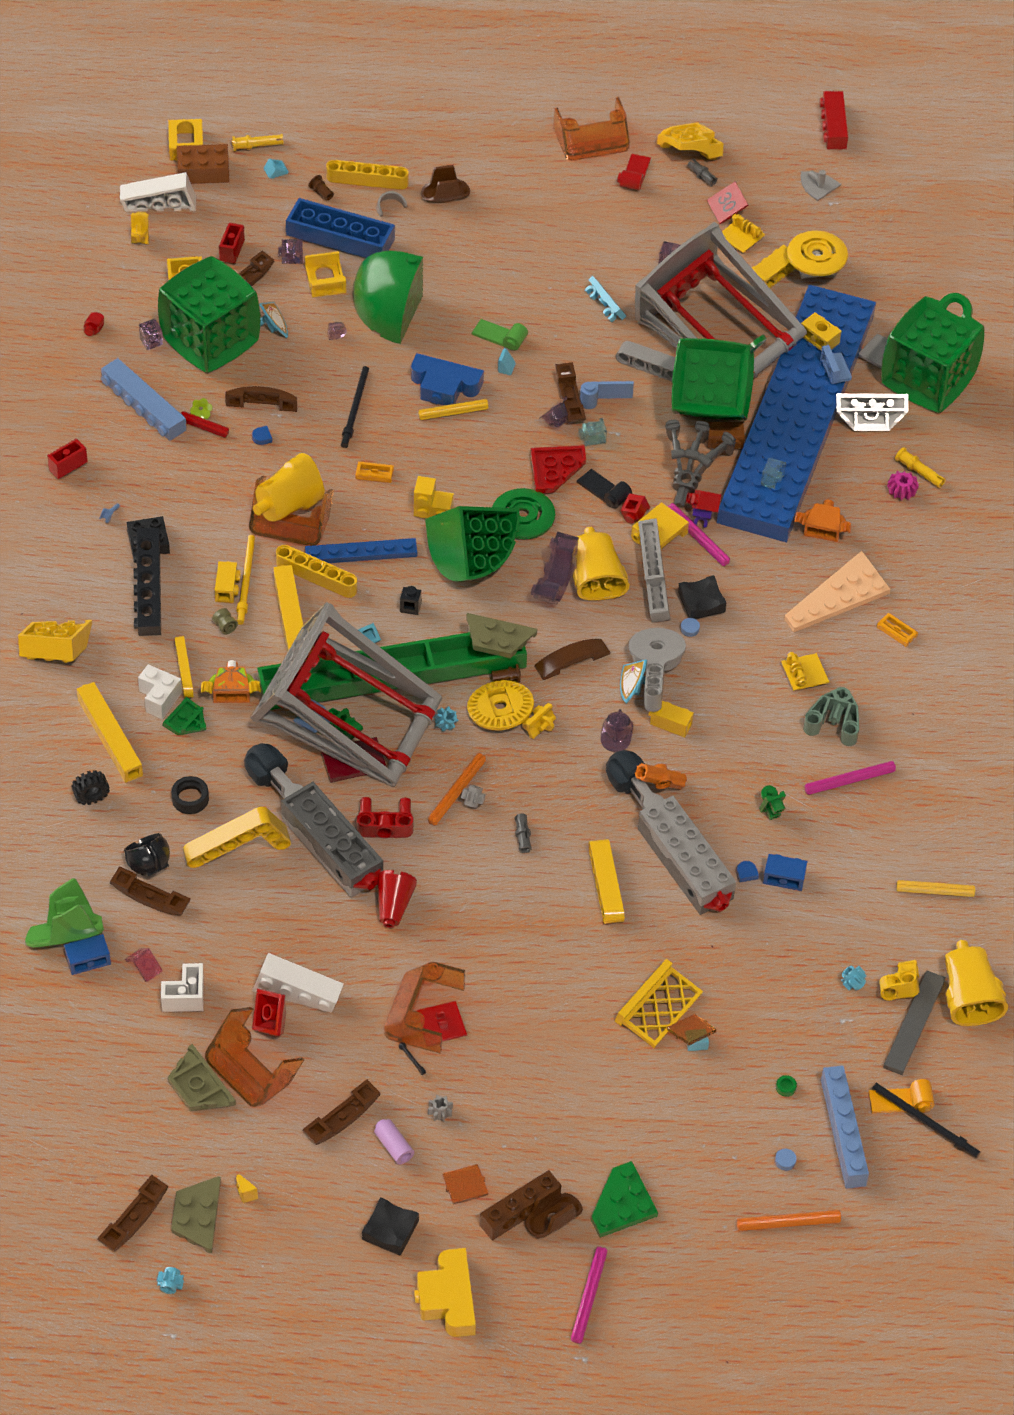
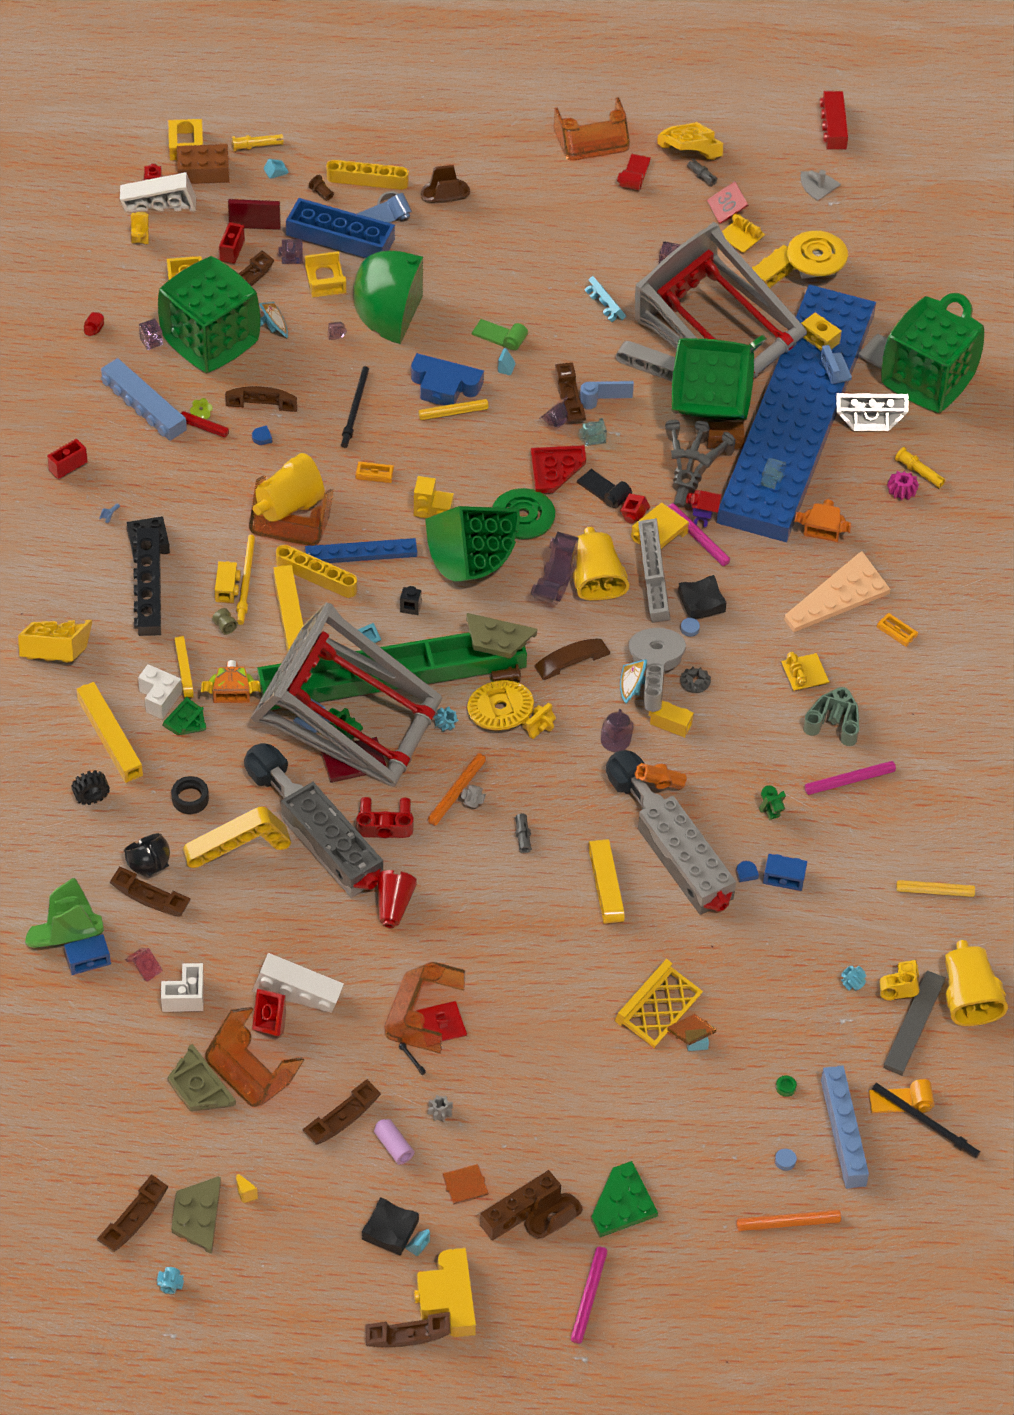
none -> red brick [144,164,162,180]
none -> dark red tile [228,199,281,230]
none -> medium blue door [357,193,412,223]
none -> reddish brown slope [365,1312,451,1347]
none -> medium azure slope [405,1229,430,1256]
none -> dark grey gear [680,666,711,693]

